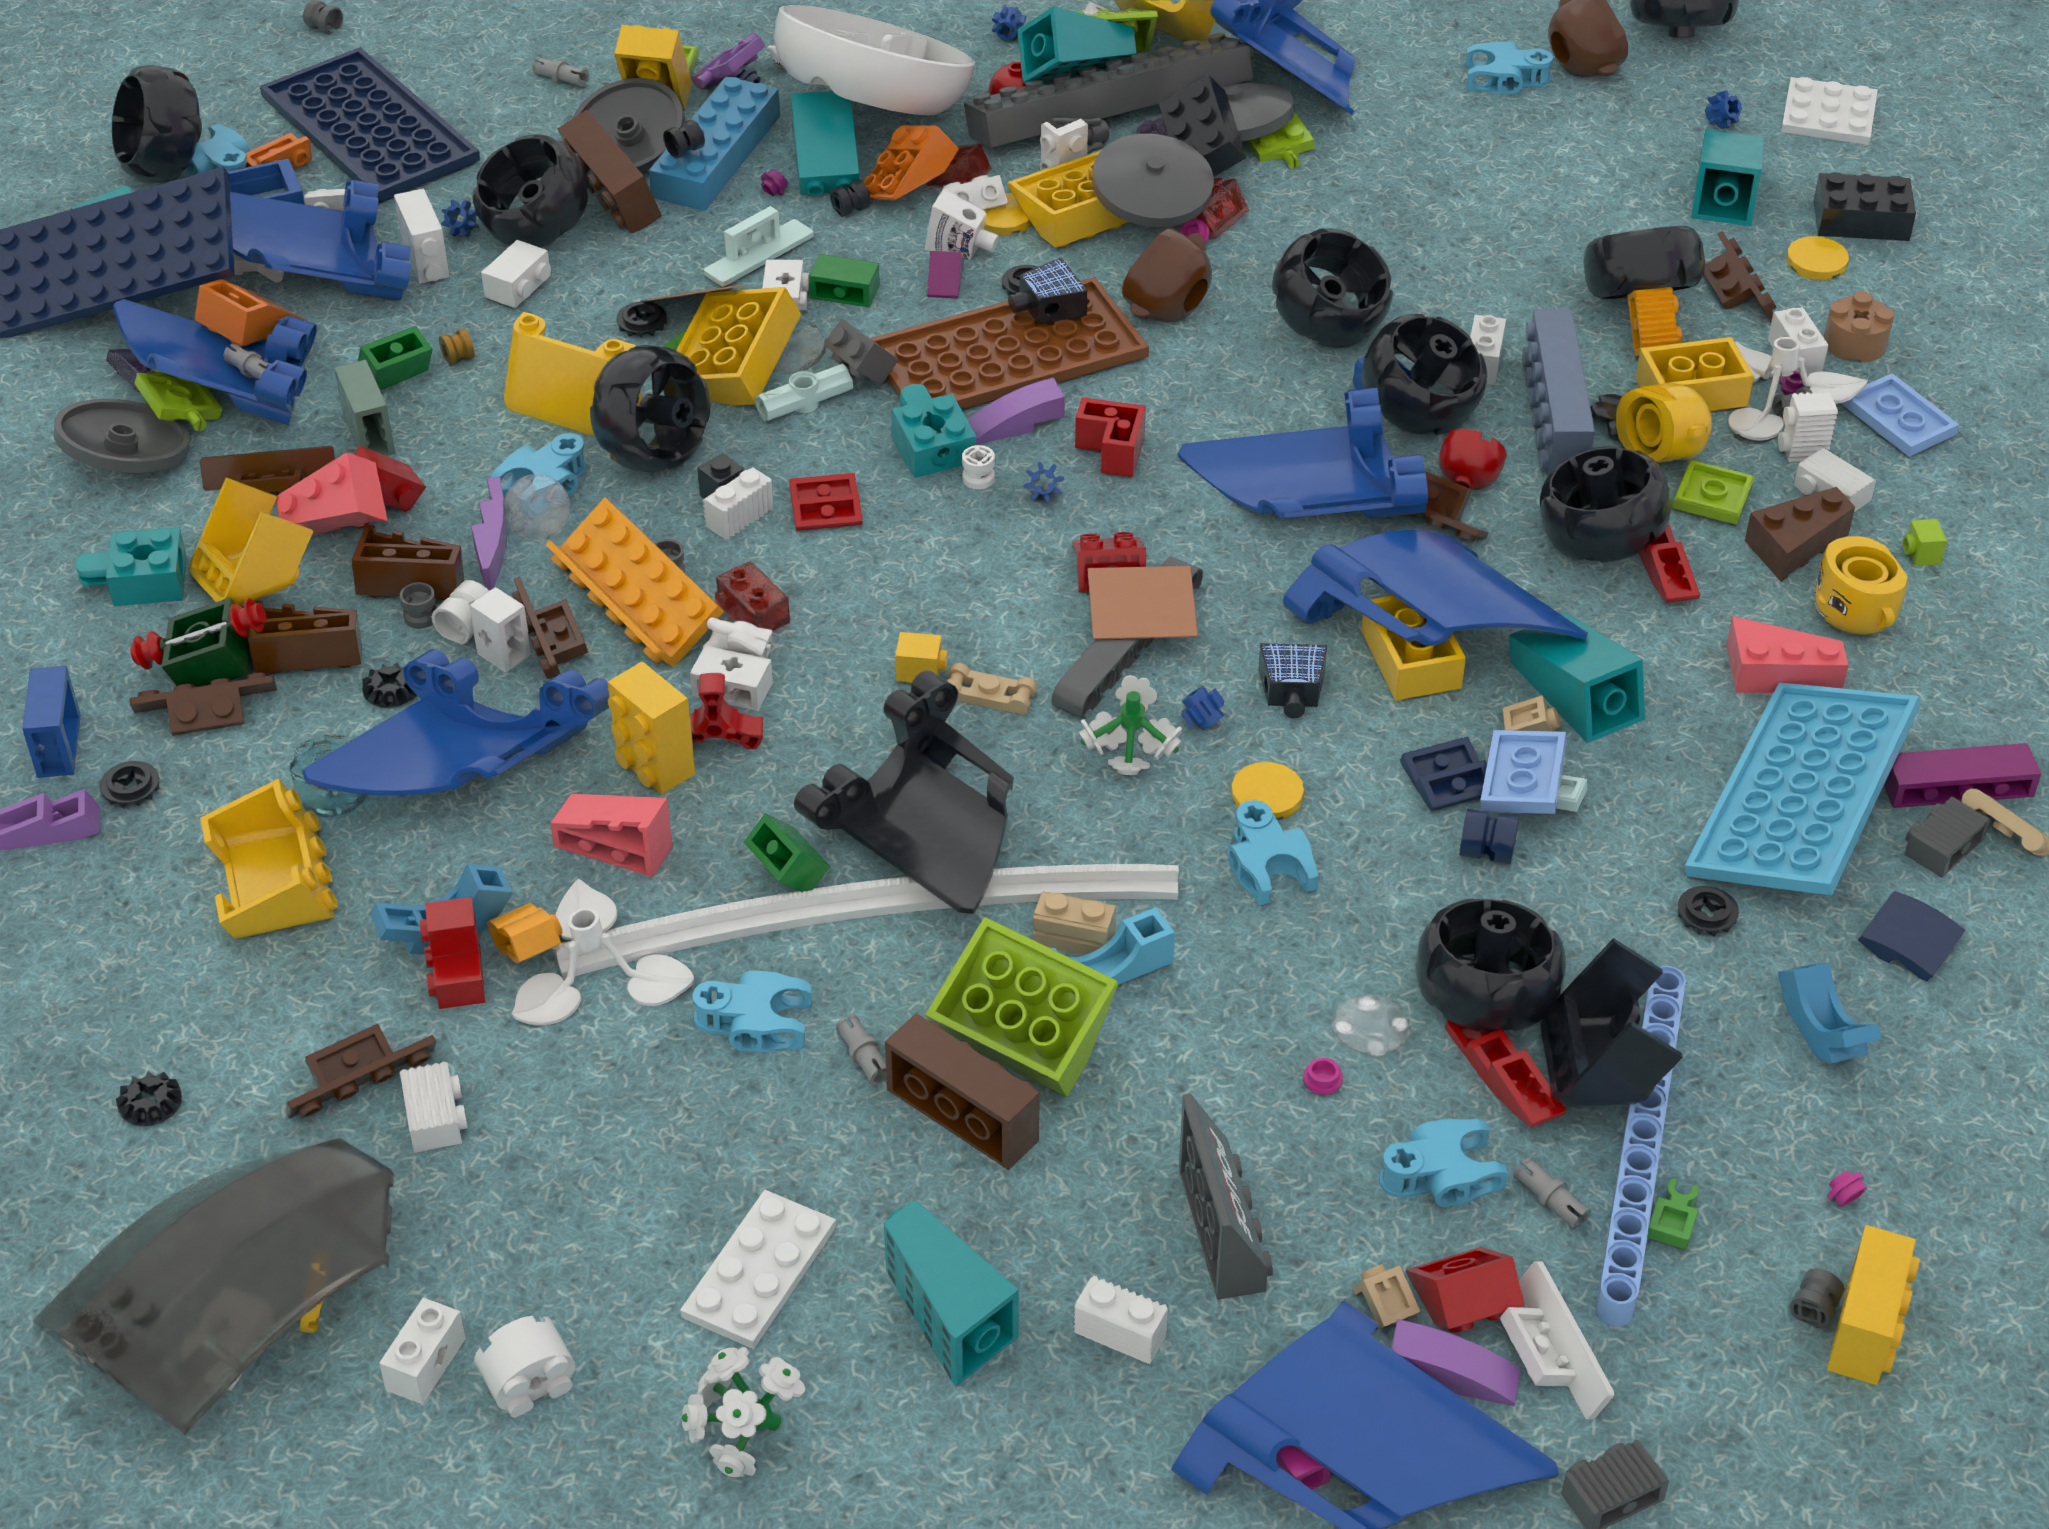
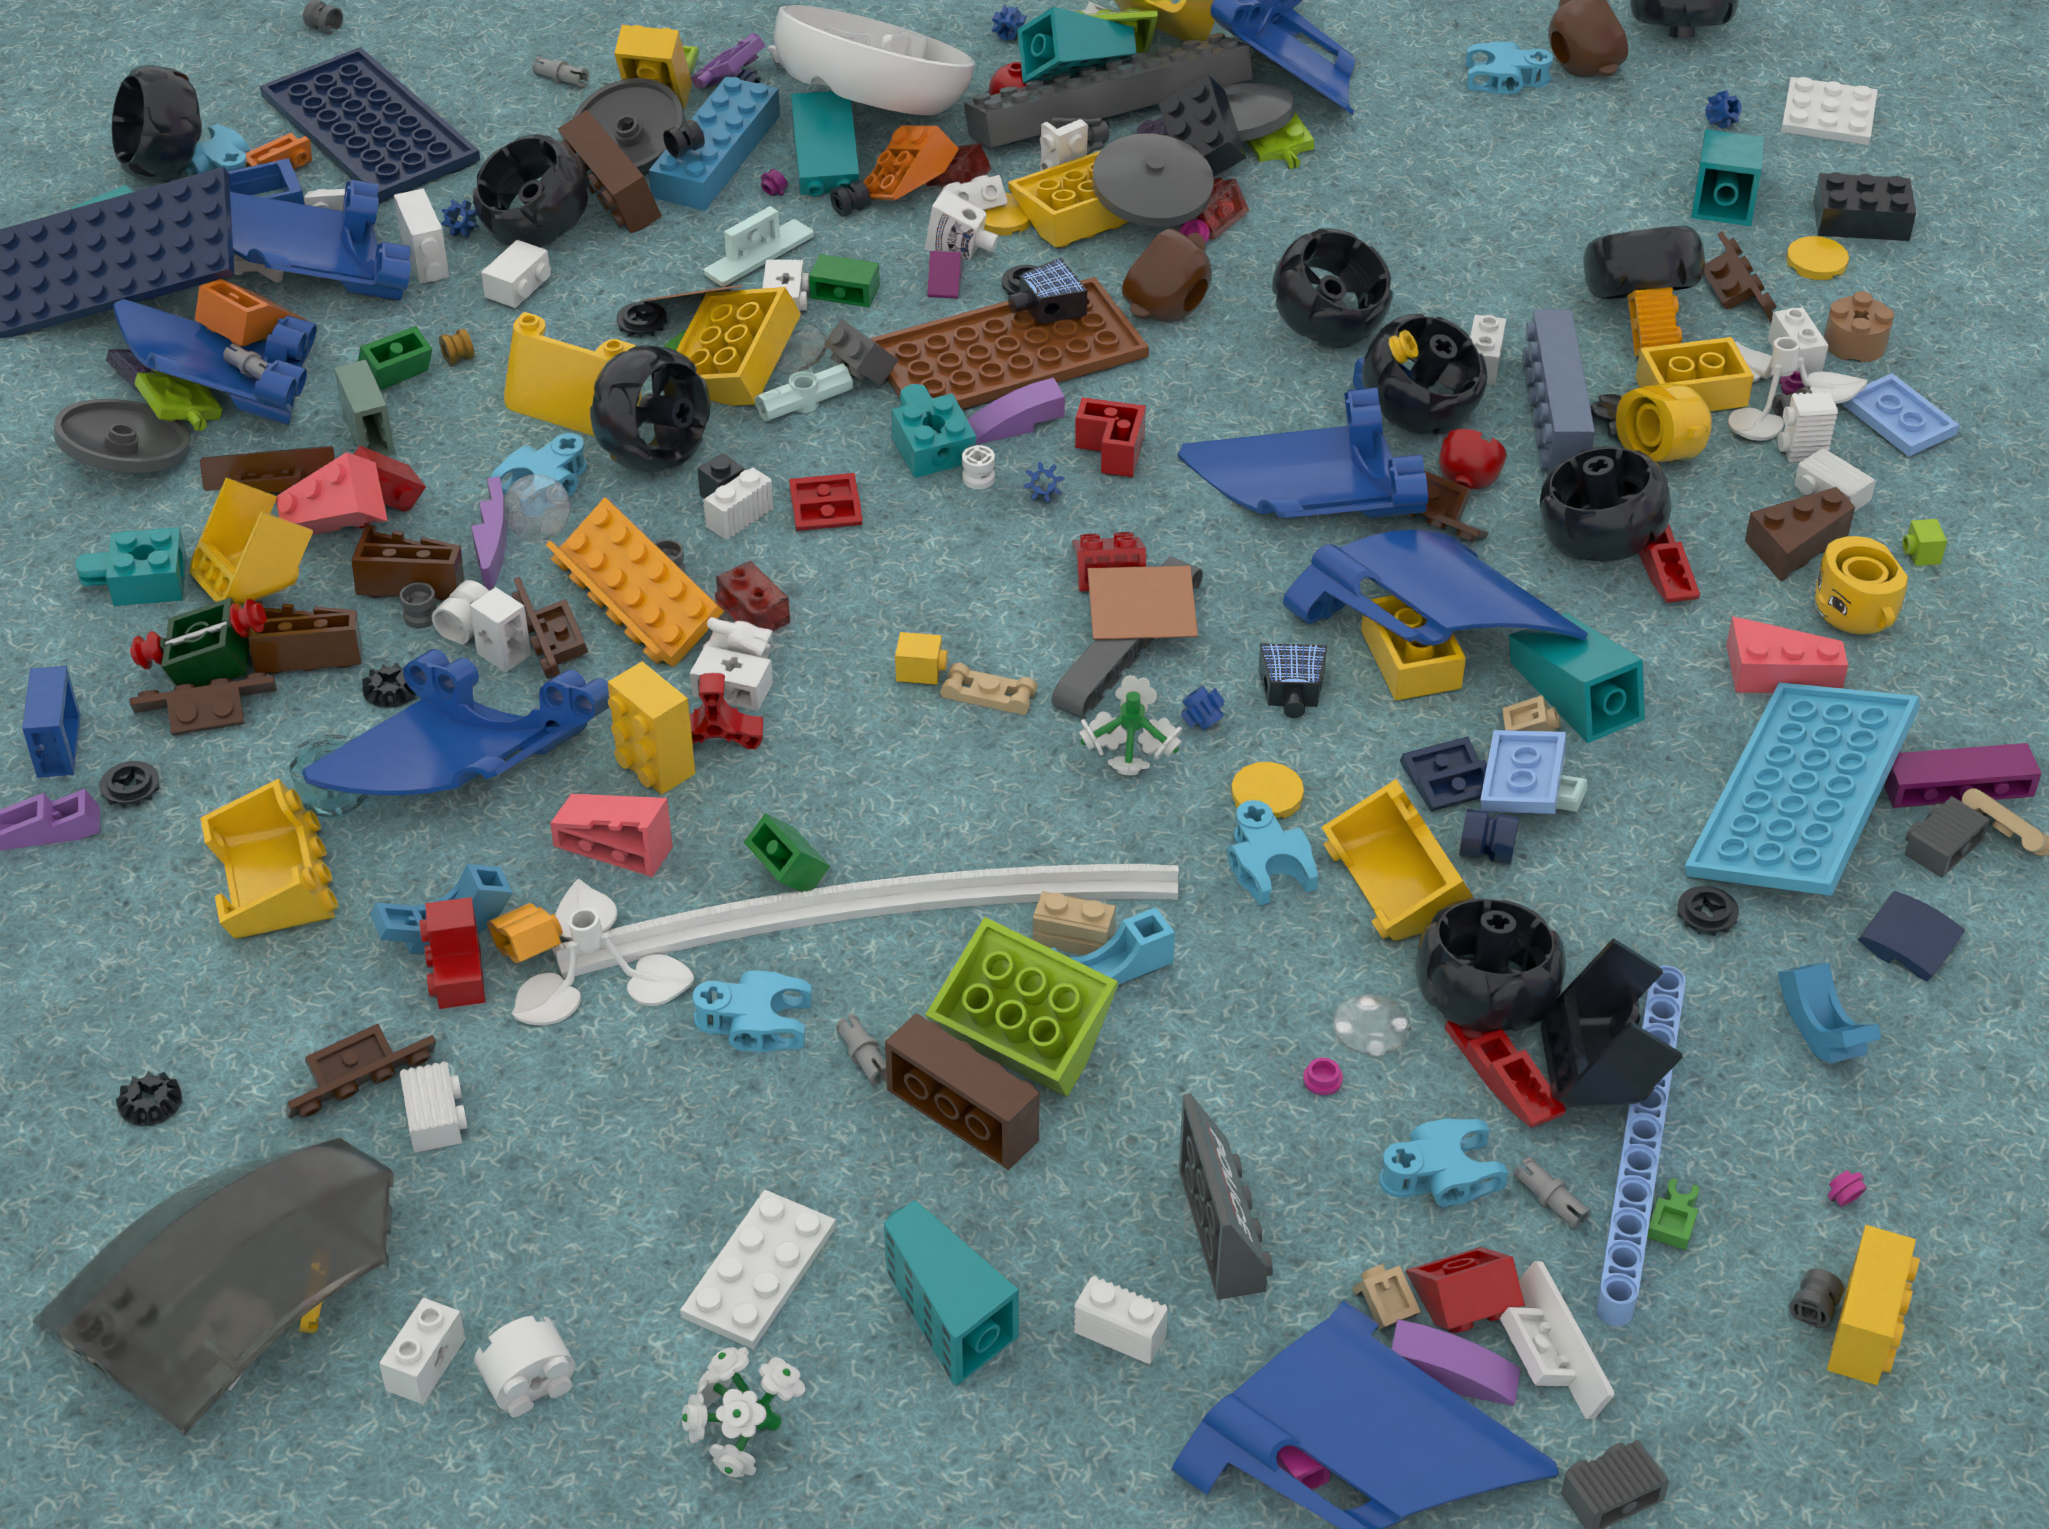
black panel [794,670,1014,914] -> none
lime plate [1672,460,1755,525] -> none
none -> yellow windscreen [1321,779,1474,942]
none -> yellow bush [1389,330,1418,364]

